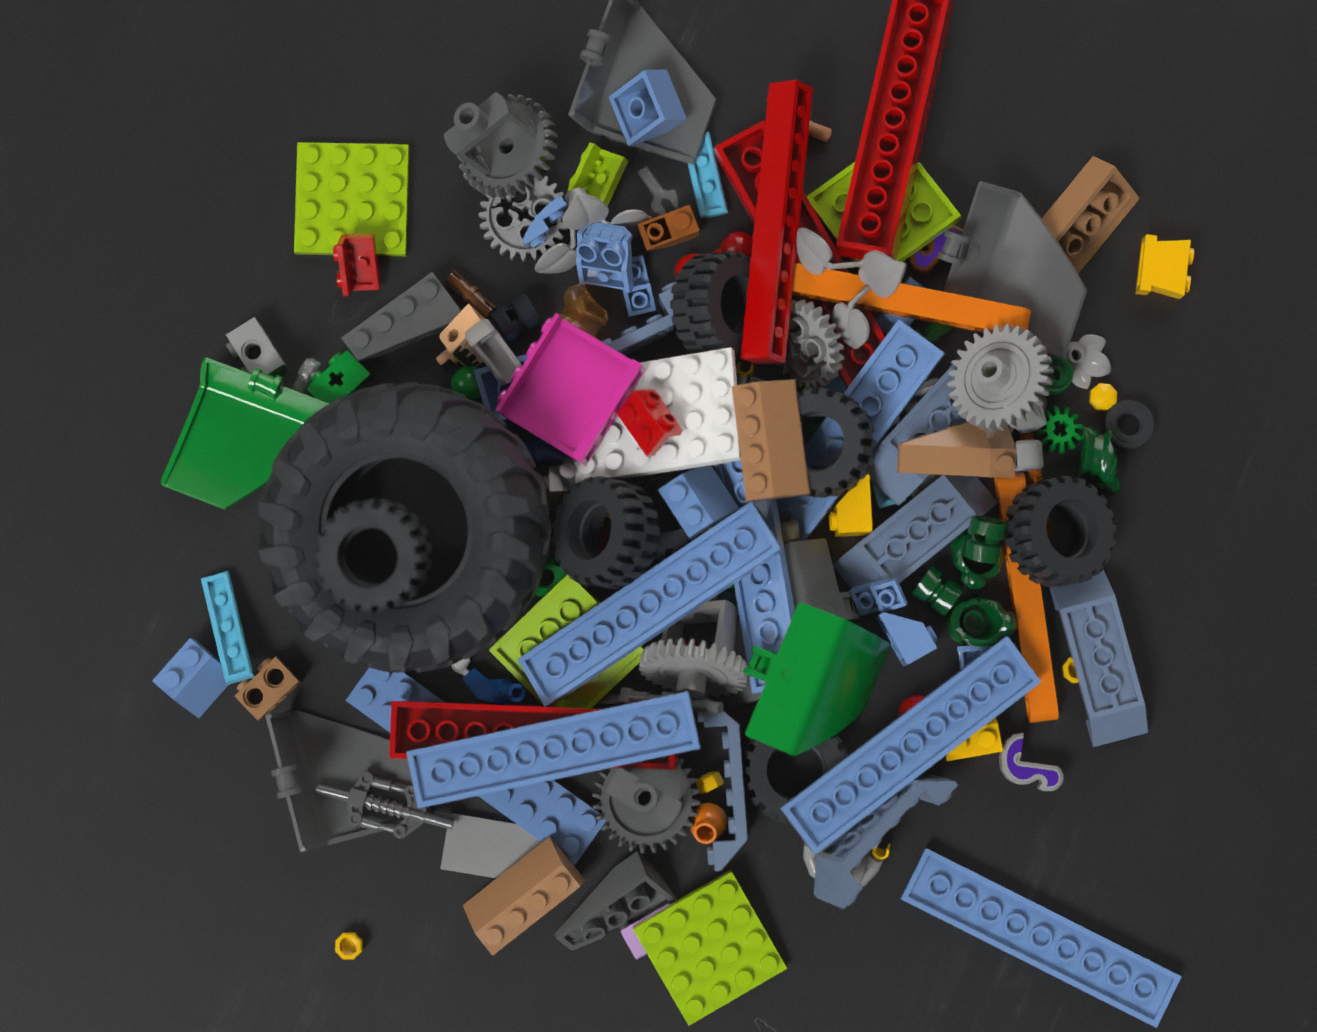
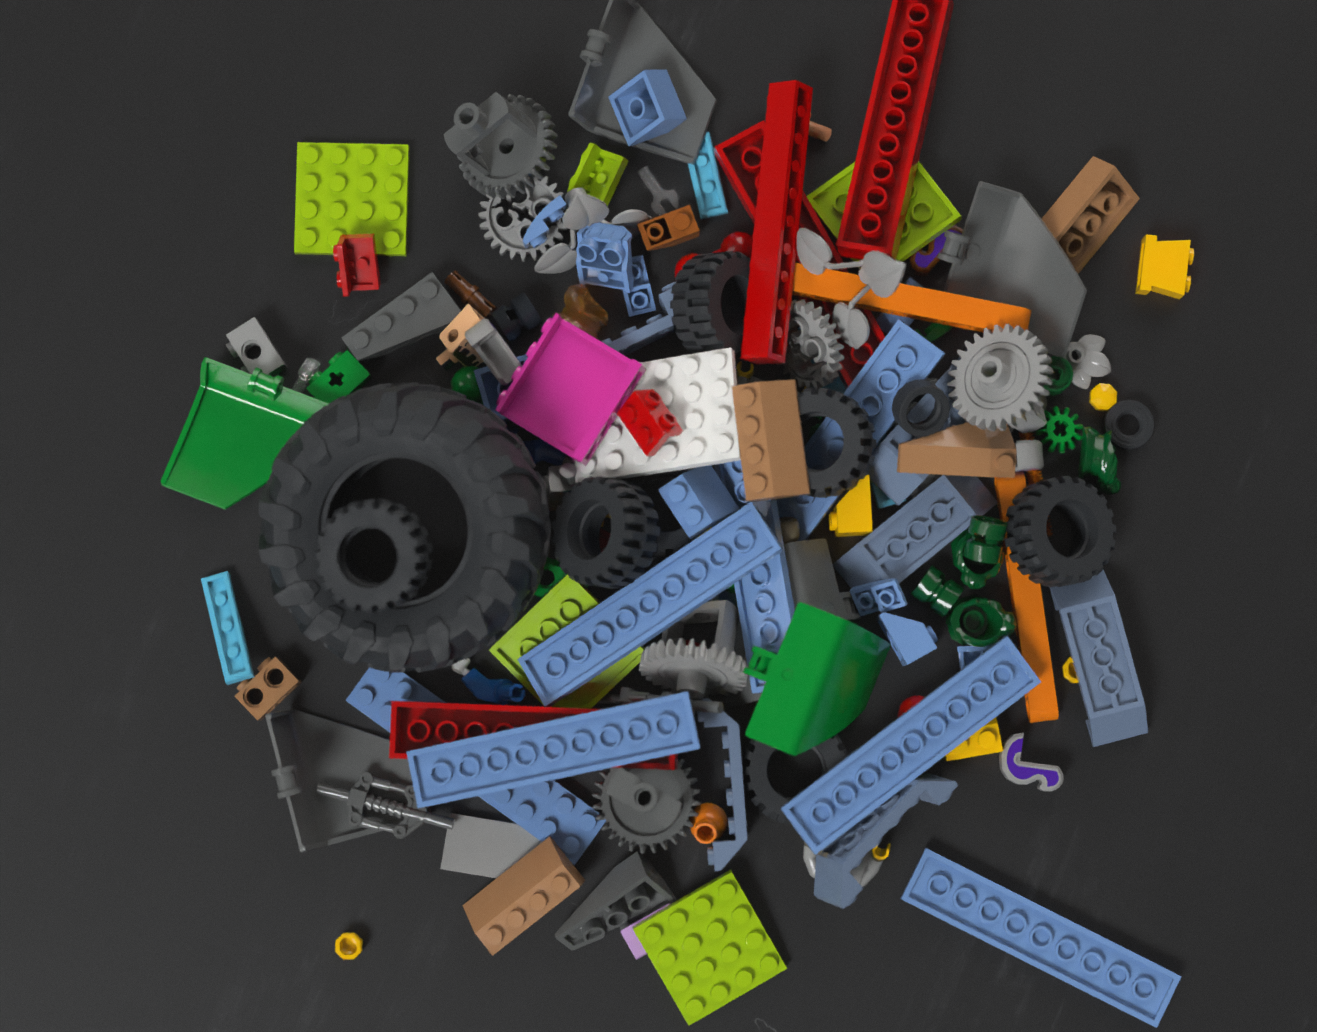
medium blue slope [152,638,230,719] -> none
yellow tile [696,771,724,794] -> none
none -> black tyre [892,380,950,437]

